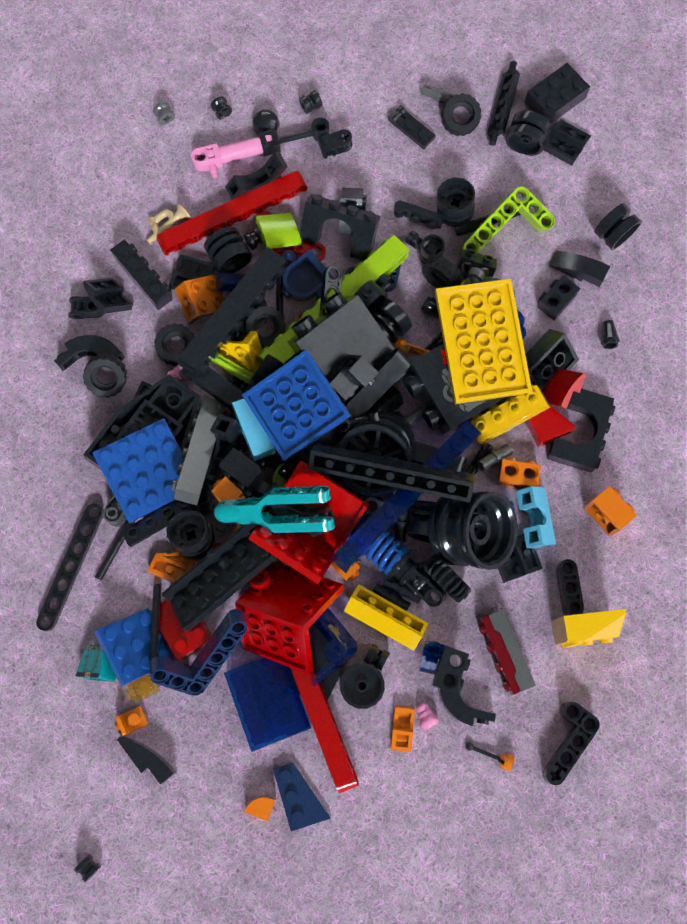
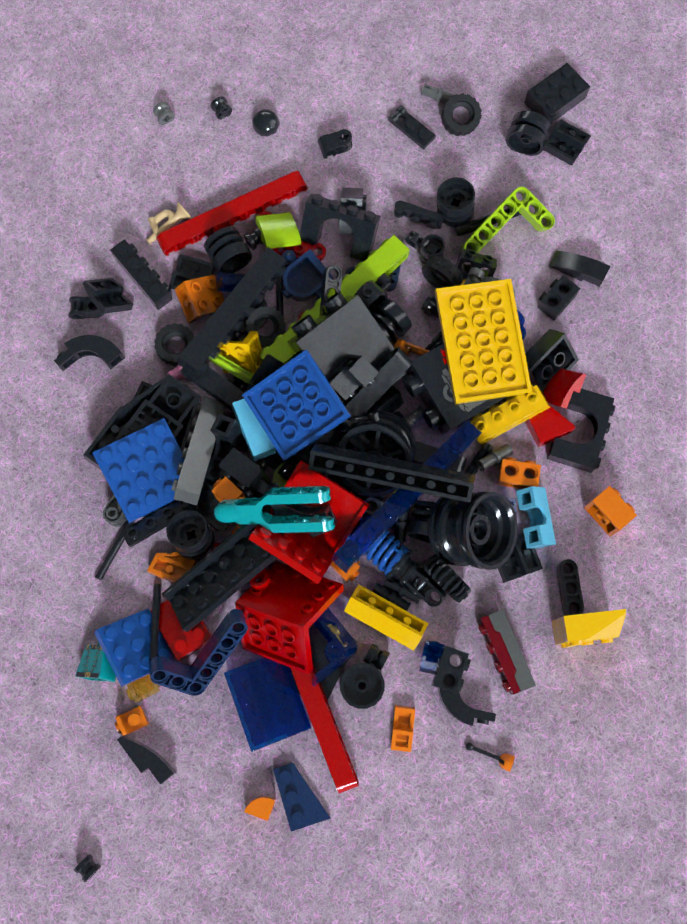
black beam [36,503,103,632] -> none
black tyre [83,353,127,398] -> none
bright pink piece [191,117,330,179] -> none
black arch [225,152,288,200] -> none
black wheel [299,90,323,114] -> none
bright pink piece [416,703,439,730] -> none
black plate [487,61,520,146] -> none
black beam [543,702,600,785] -> none
black wheel [594,203,642,251] -> none
black cone [601,320,620,349] -> none

